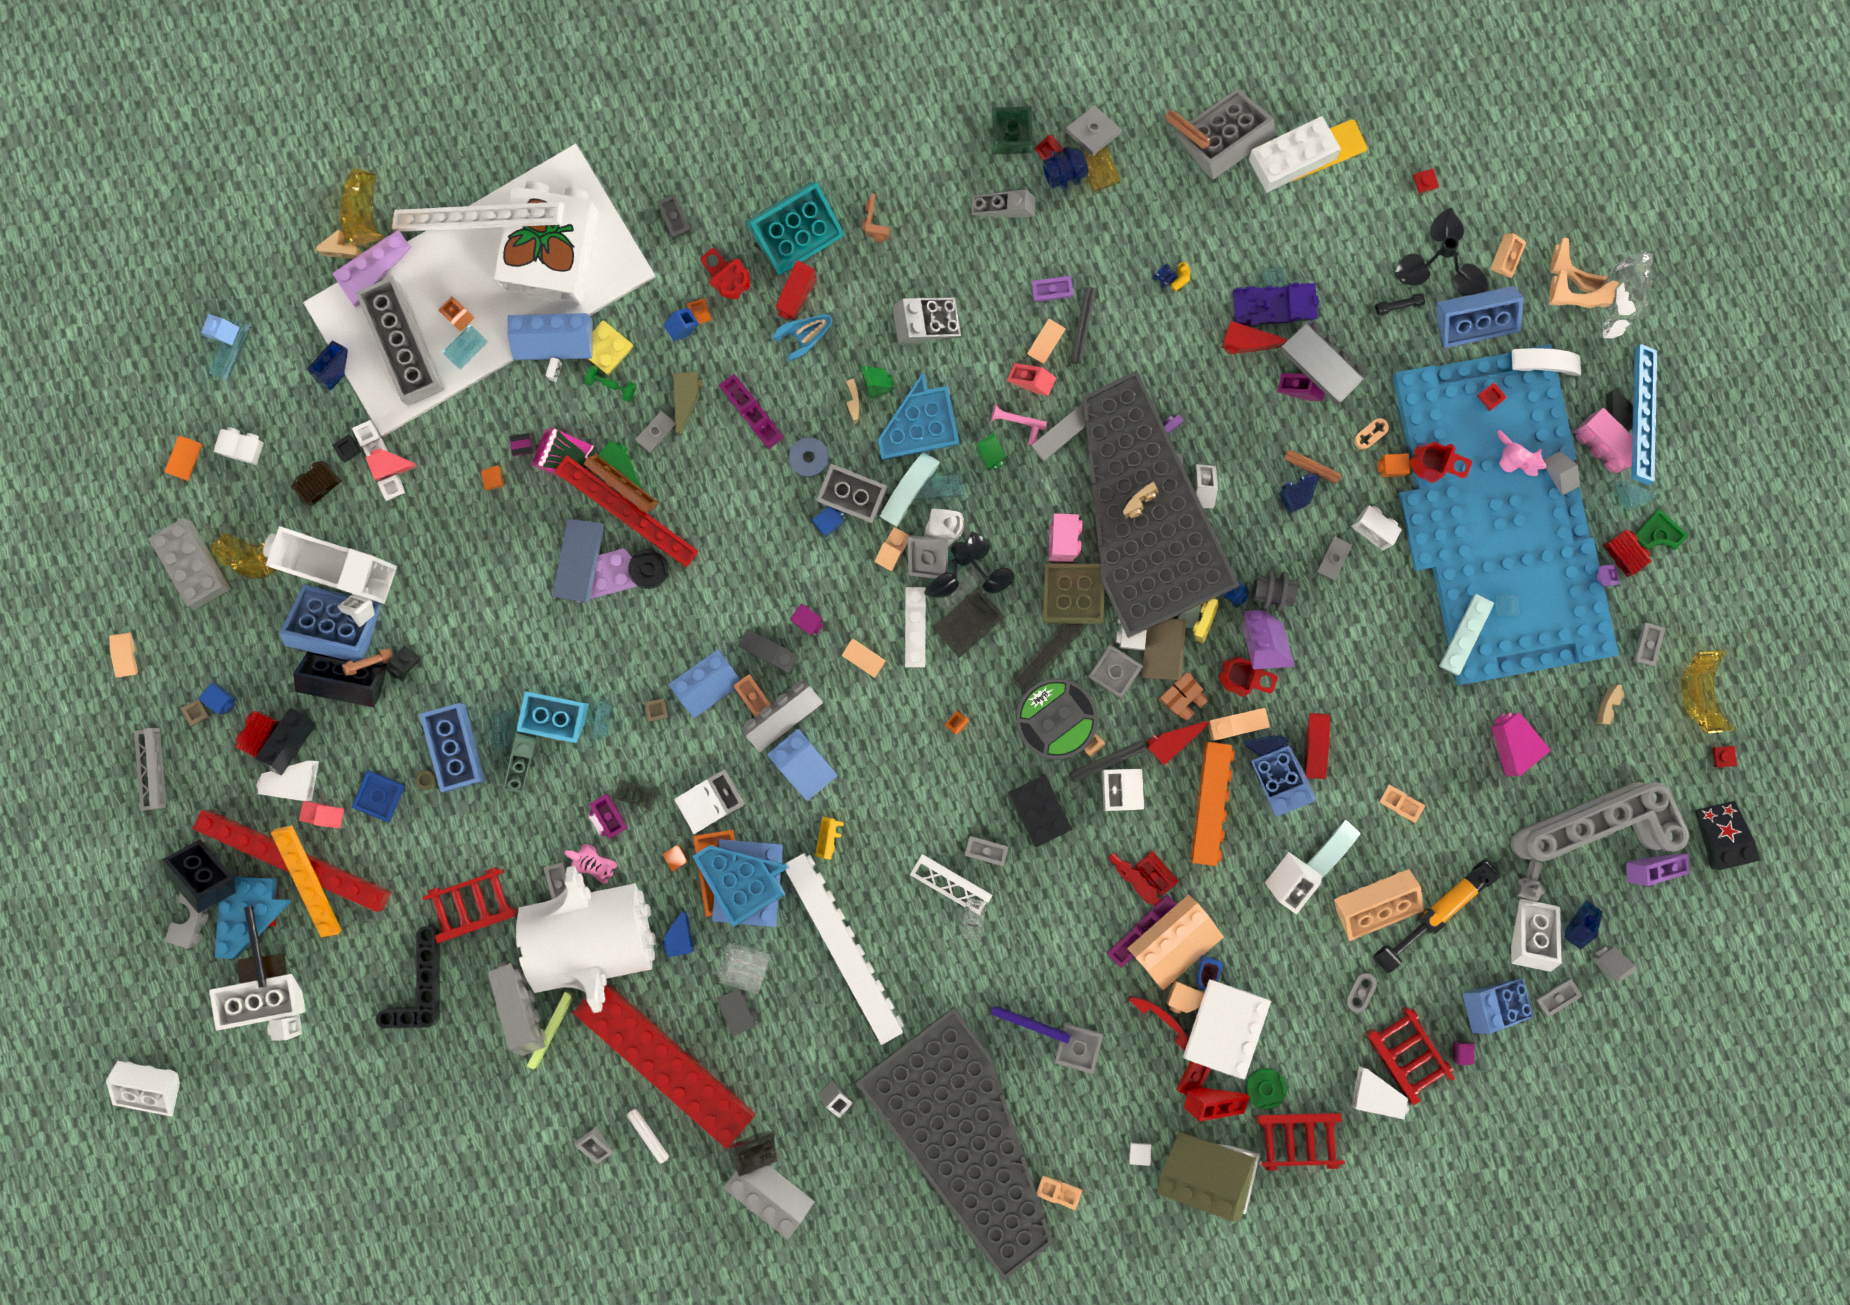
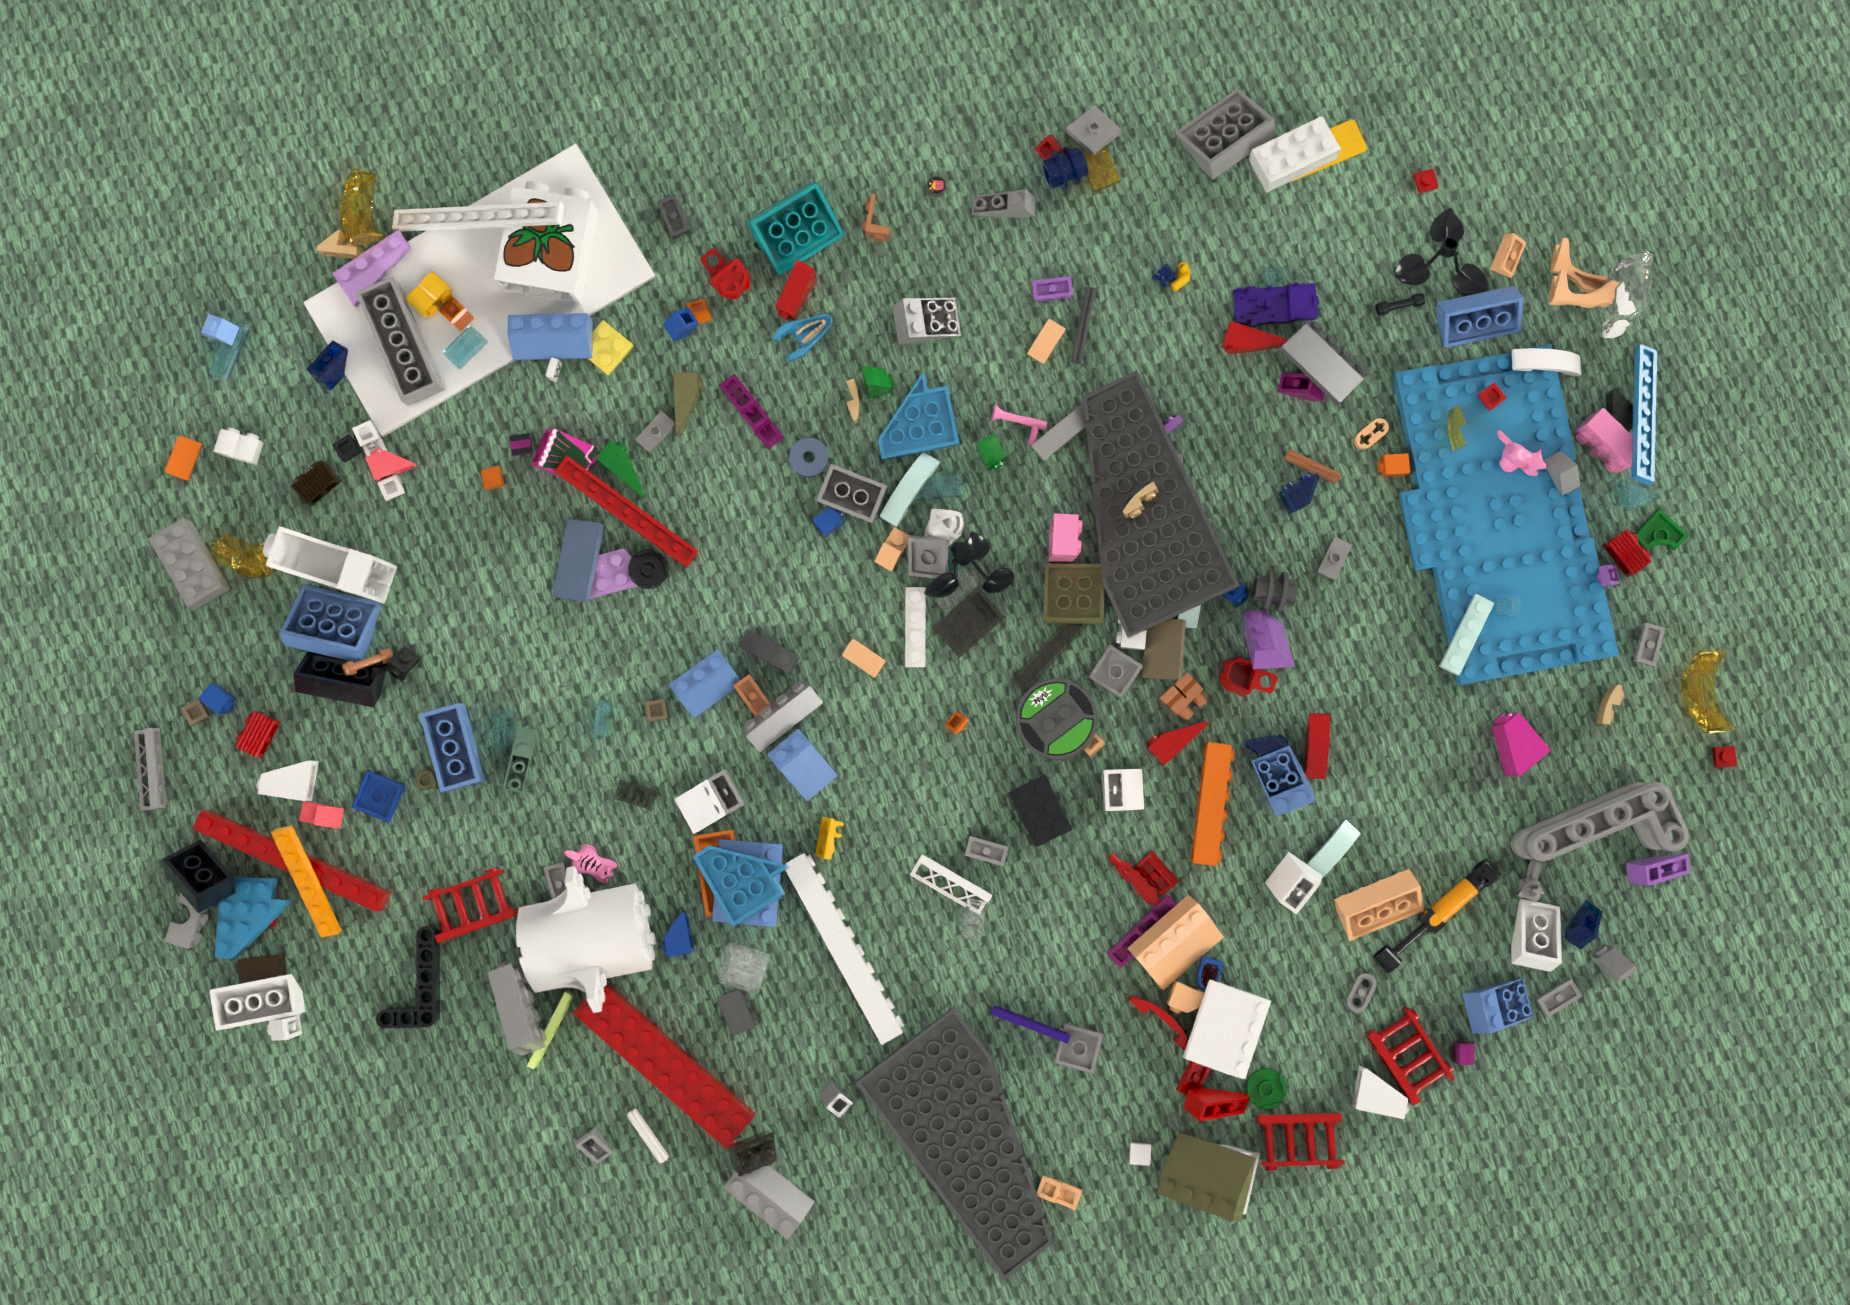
white slope [106,1061,180,1116] -> none
light nougat slope [109,632,138,677] -> none
black piece [244,906,267,988] -> none
black brick [255,708,316,776] -> none
white slope [337,594,375,627] -> none
medium azure slope [517,691,589,743] -> none
green wheel [584,365,637,403] -> none
dark orange plate [584,454,659,513] -> none
magenta slope [589,794,628,839] -> none
orange slope [662,844,690,871] -> none
magenta slope [790,603,824,636] -> none
clear green brick [991,106,1033,155] -> none
coral slope [1007,363,1056,396] -> none
dark grey axle [1070,741,1145,782] -> none
nougat axle [1166,110,1210,149] -> none
light yellow plate [1193,599,1219,644] -> none
white slope [1194,464,1218,508] -> none
light nougat slope [1207,708,1270,741] -> none
white slope [1351,505,1402,551] -> none
light nougat slope [1379,785,1426,823] -> none
red piece [1410,442,1472,483] -> none
black slope [1695,801,1760,870] -> none
none -> yellow brick [405,271,453,319]
none -> tile [927,176,946,197]
none -> clear yellow slope [1448,405,1467,452]

